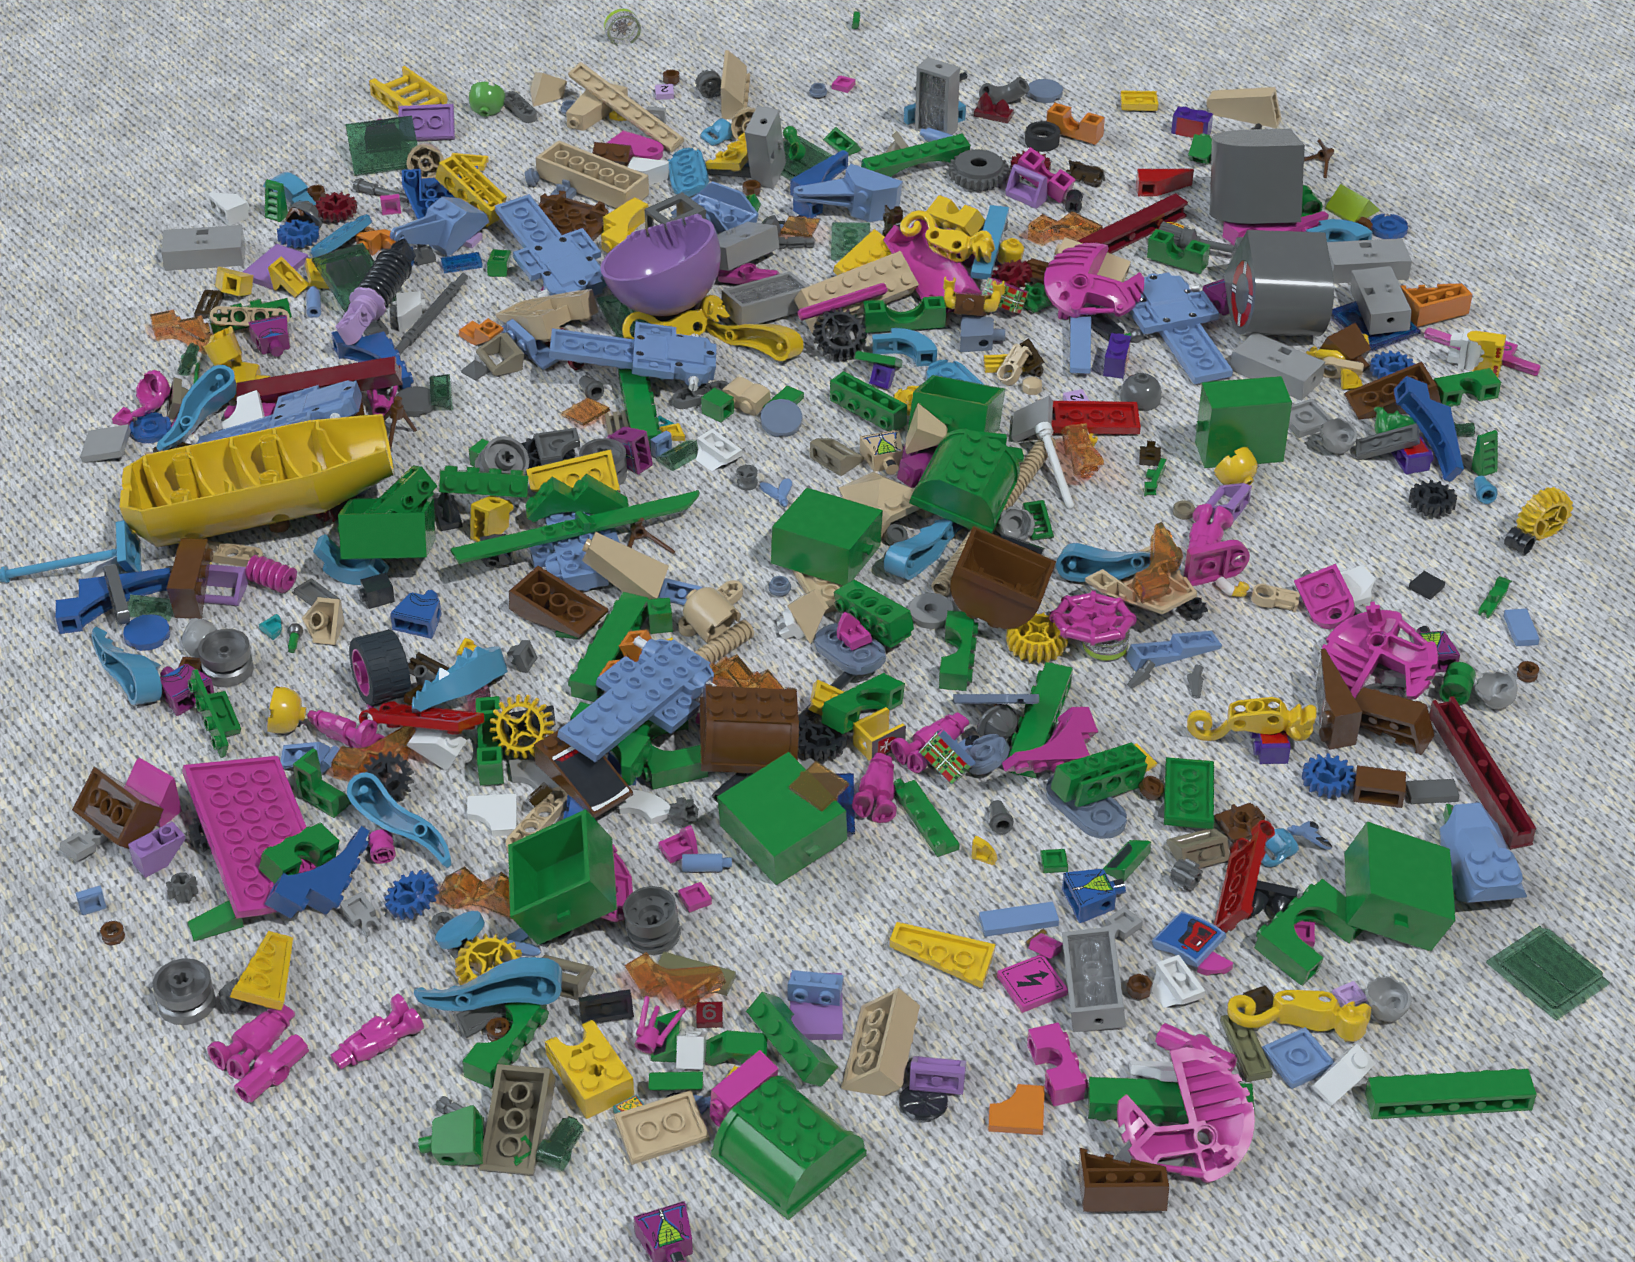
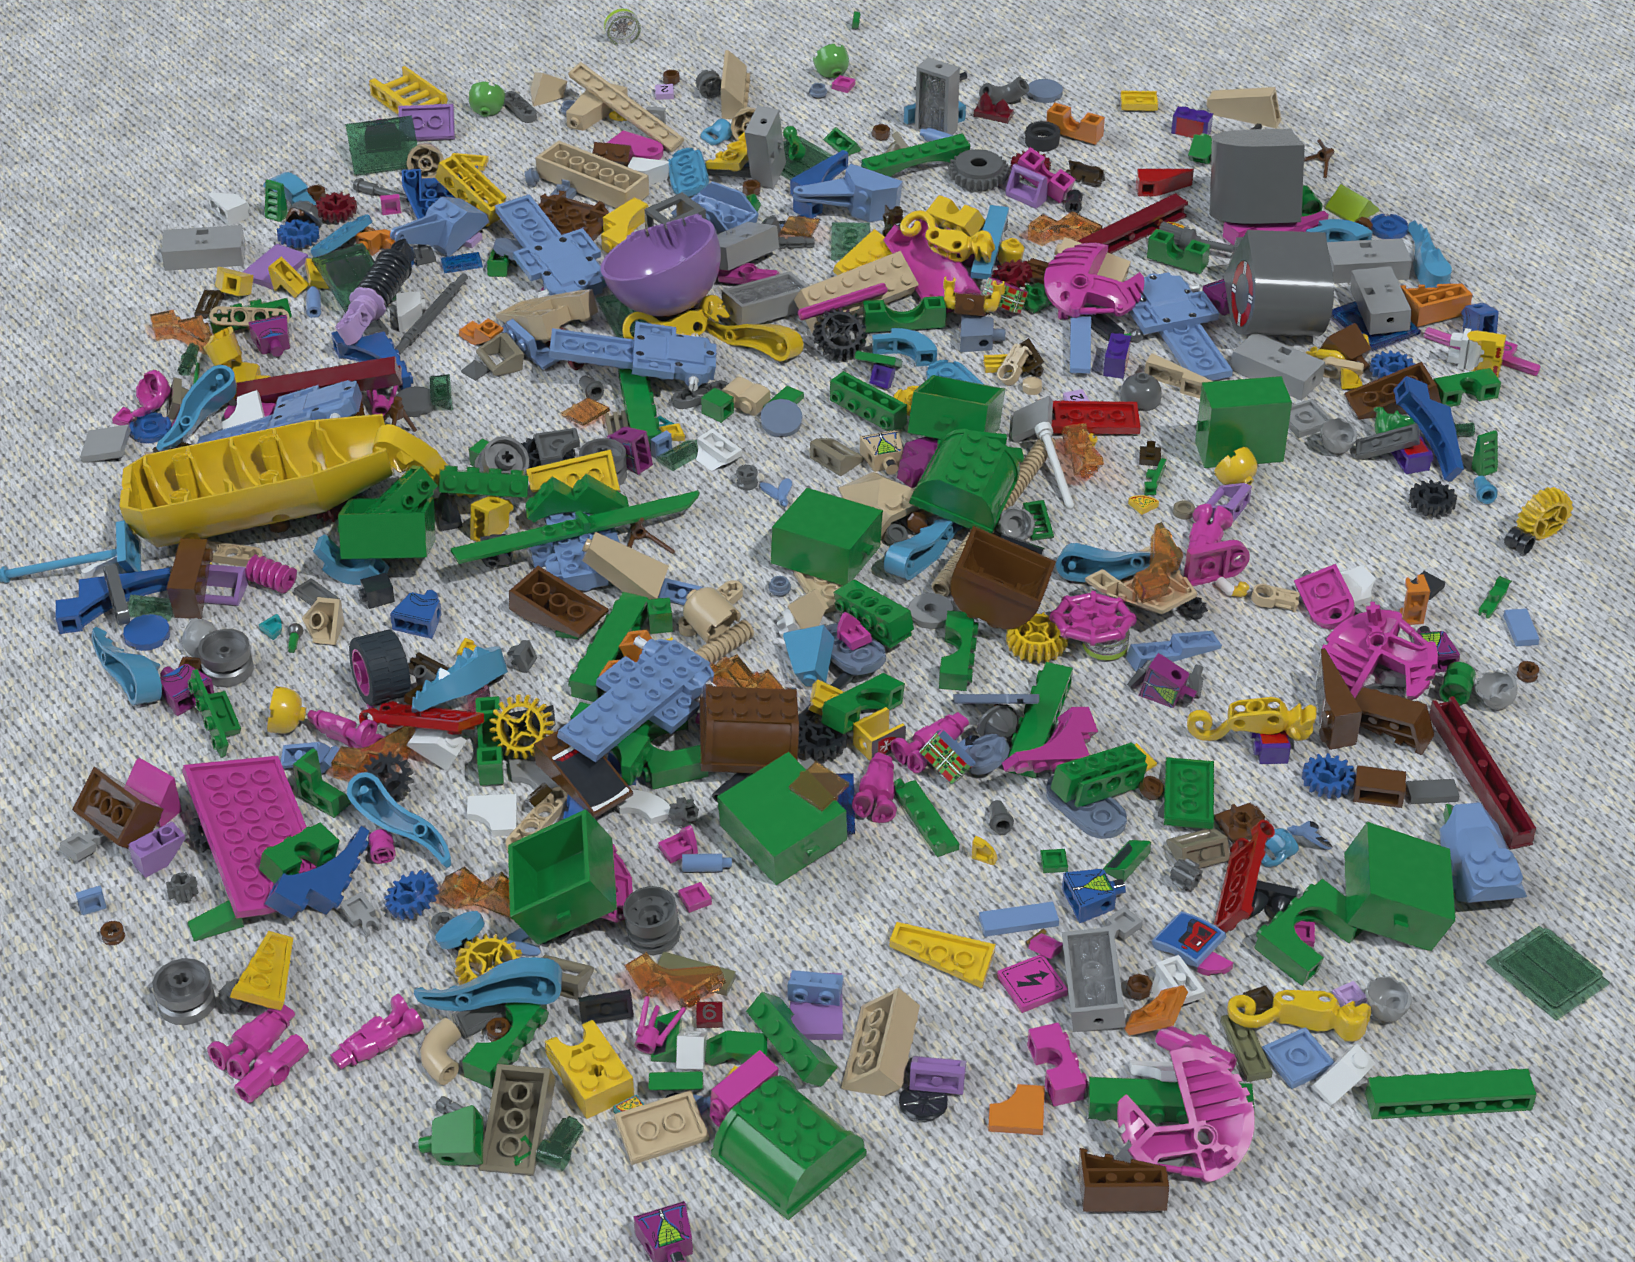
tan slope [905,403,947,454] -> none
none -> yellow animal [372,424,477,498]
none -> tan cylinder [420,1018,461,1085]
none -> sand blue tile [493,238,523,261]
none -> dark azure slope [783,625,835,686]
none -> bright green cylinder [813,44,849,78]
none -> reddish brown tile [872,124,891,140]
none -> reddish brown tile [906,512,928,533]
none -> orange tile [1125,985,1188,1036]
none -> tile [1128,495,1159,515]
none -> magenta torso [1138,653,1198,708]
none -> tan slope [1145,353,1212,399]
none -> orange hinge [1399,574,1430,625]
none -> dark azure animal [1408,220,1452,288]
none -> blue torso [1462,303,1499,333]

